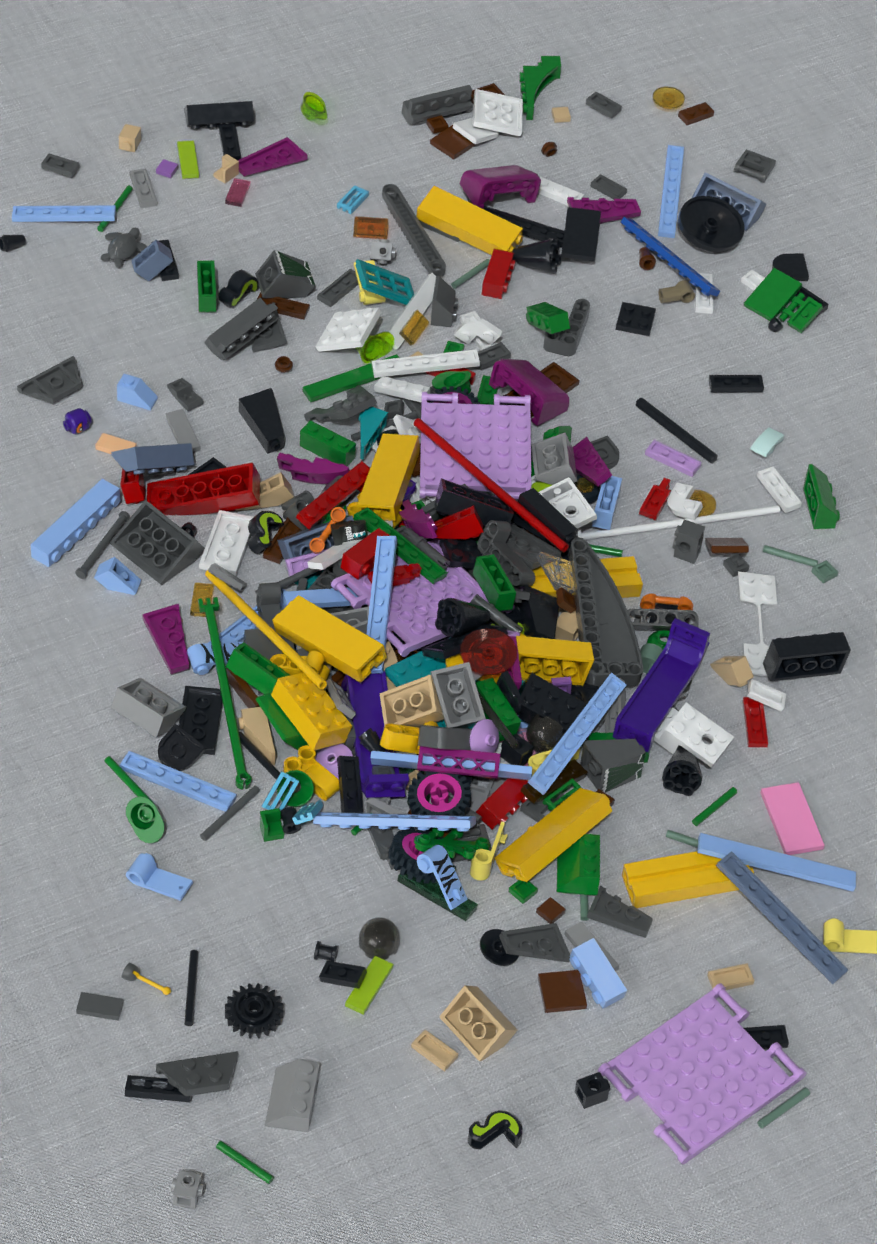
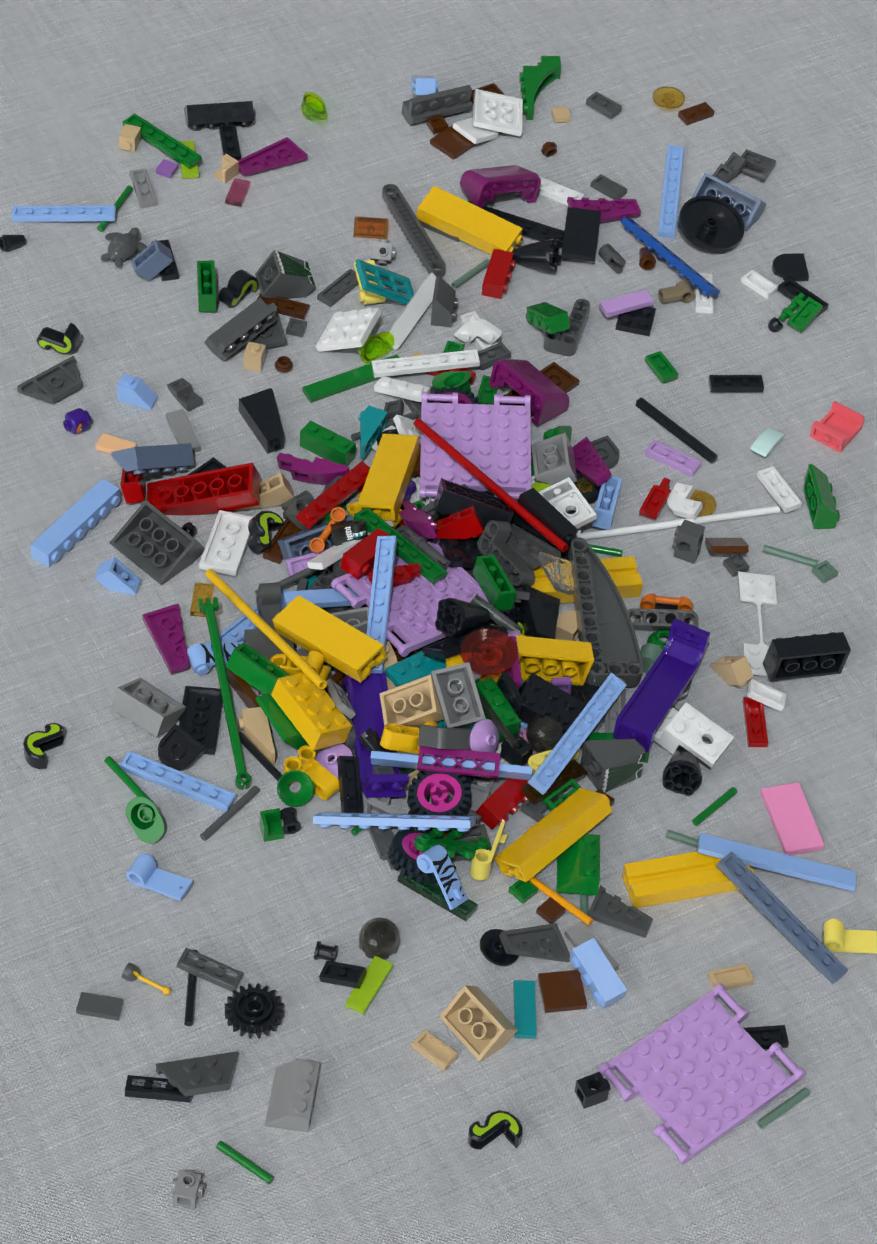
dark grey plate [41,153,79,178] -> none
dark grey bar [75,511,130,579] -> none
tile [208,563,247,591] -> none
medium azure tile [261,771,299,811] -> none
medium azure tile [292,800,323,825] -> none
dark grey wing [304,385,377,421] -> none
medium azure tile [337,185,369,214] -> none
clear yellow tile [399,310,429,346] -> none
reddish brown plate [556,587,576,614] -> none
green tile [744,268,802,321] -> none
none -> black animal [23,723,64,769]
none -> black animal [37,323,80,354]
none -> green tile [122,113,202,169]
none -> dark grey tile [176,947,243,992]
none -> tan brick [244,341,266,372]
none -> dark grey tile [286,318,307,337]
none -> light blue brick [411,75,438,95]
none -> teal tile [513,980,537,1039]
none -> light orange bar [529,877,594,926]
none -> dark grey hinge [598,244,626,274]
none -> lavender tile [599,290,654,318]
none -> green plate [645,351,679,383]
none -> dark grey slope [712,151,748,184]
none -> coral panel [810,401,865,453]

